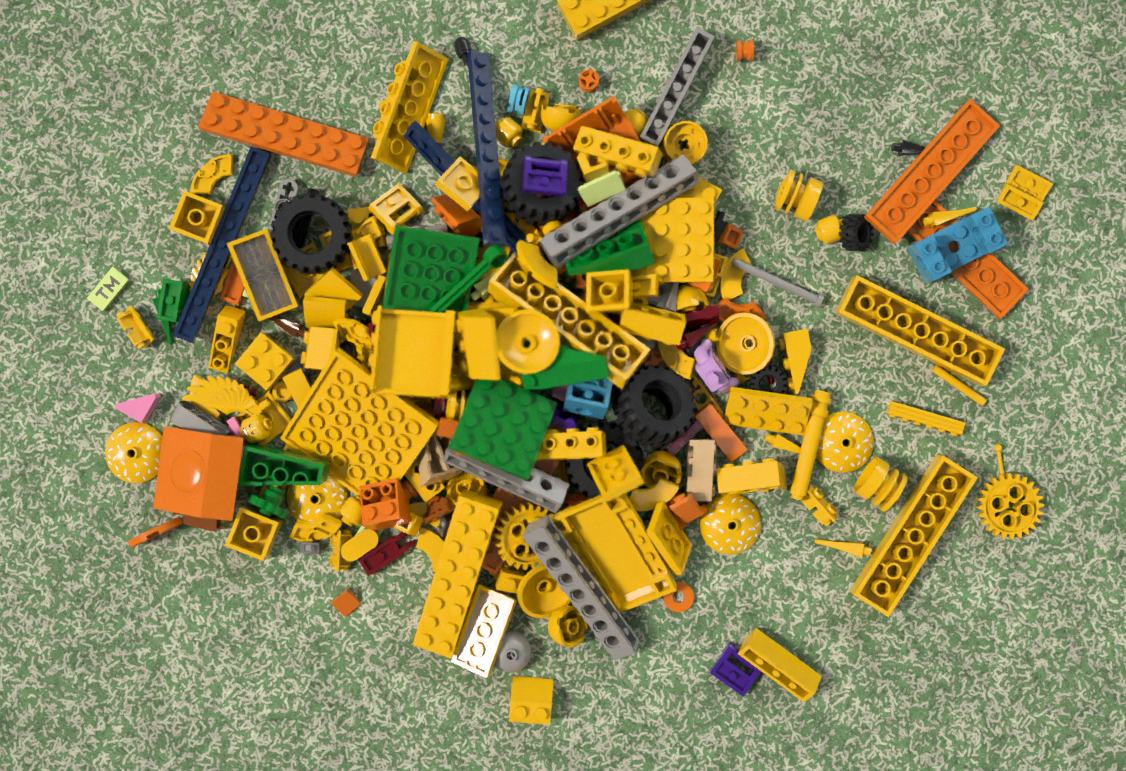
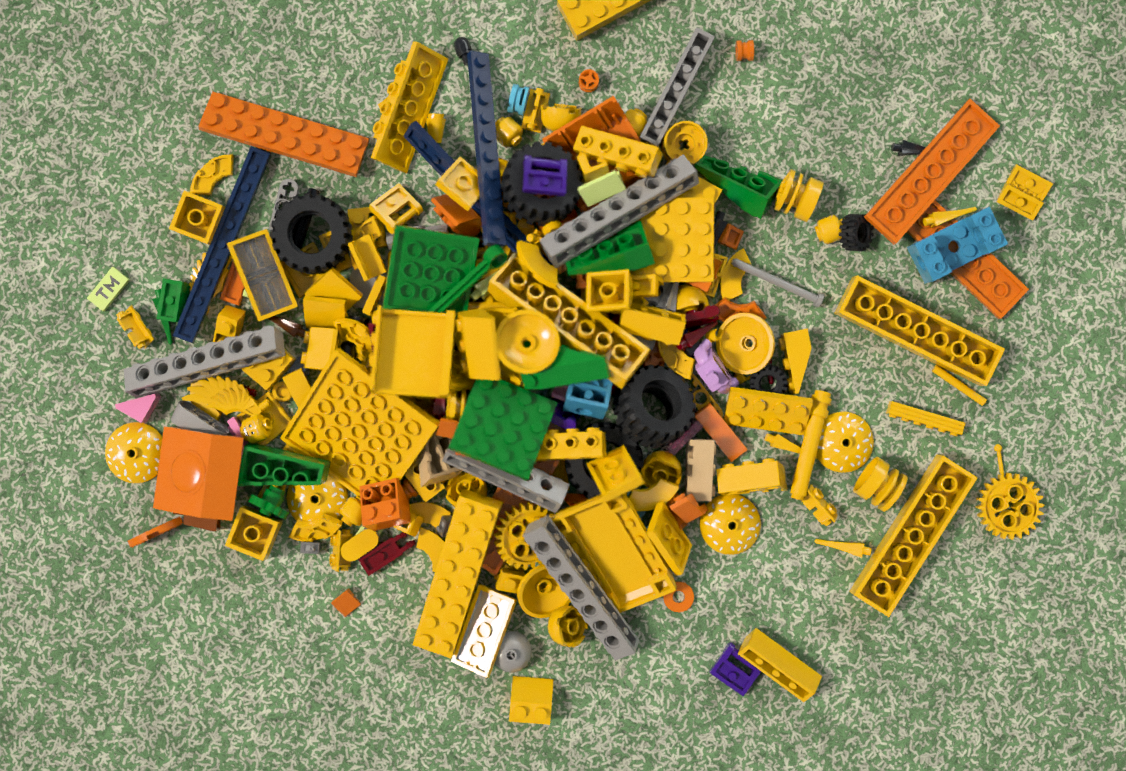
dark orange tile [423,496,455,524] -> none
none -> light grey brick [124,326,285,398]
none -> green wedge [694,155,782,219]

